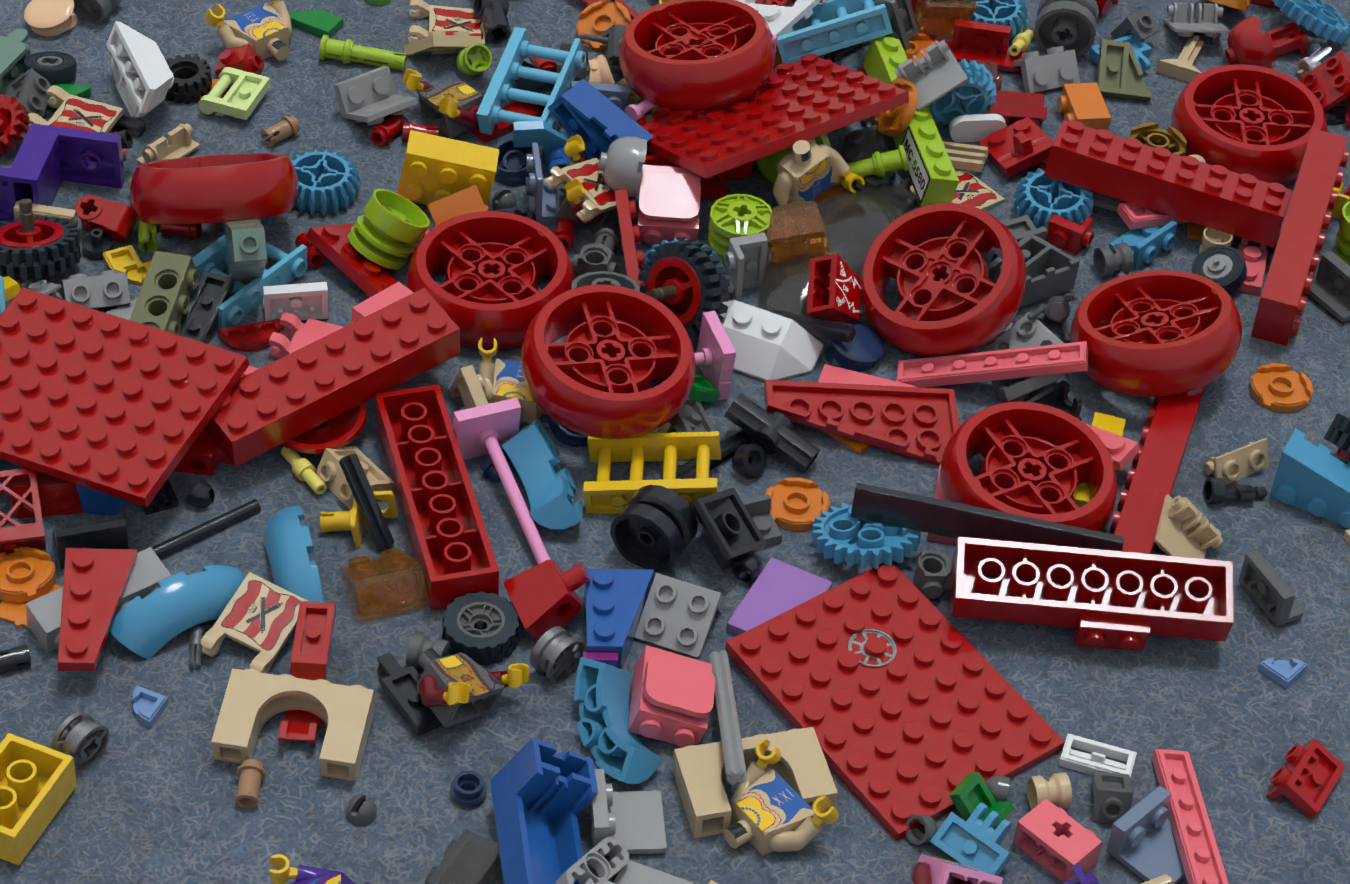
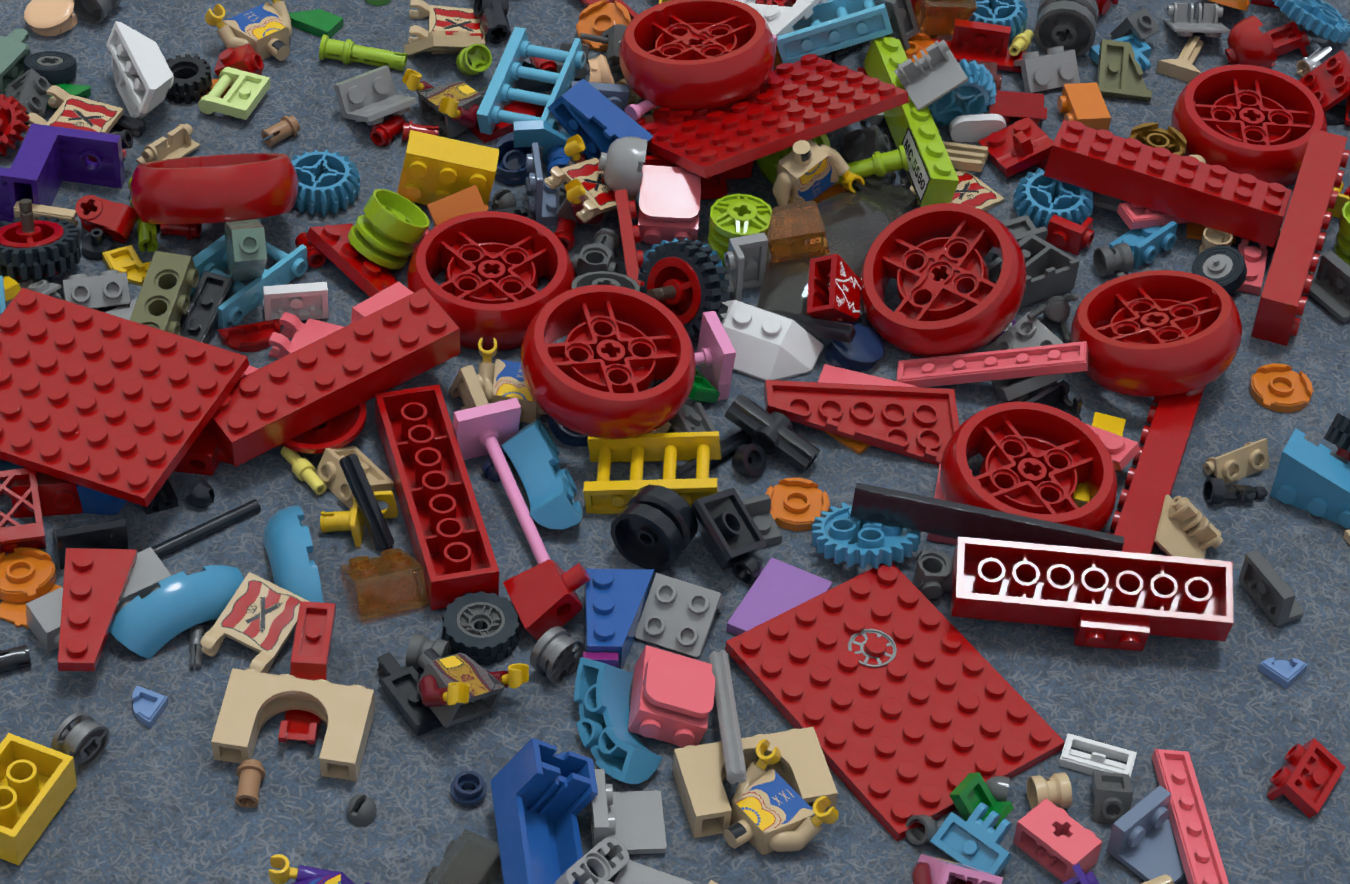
orange tile [874,78,918,137] -> none

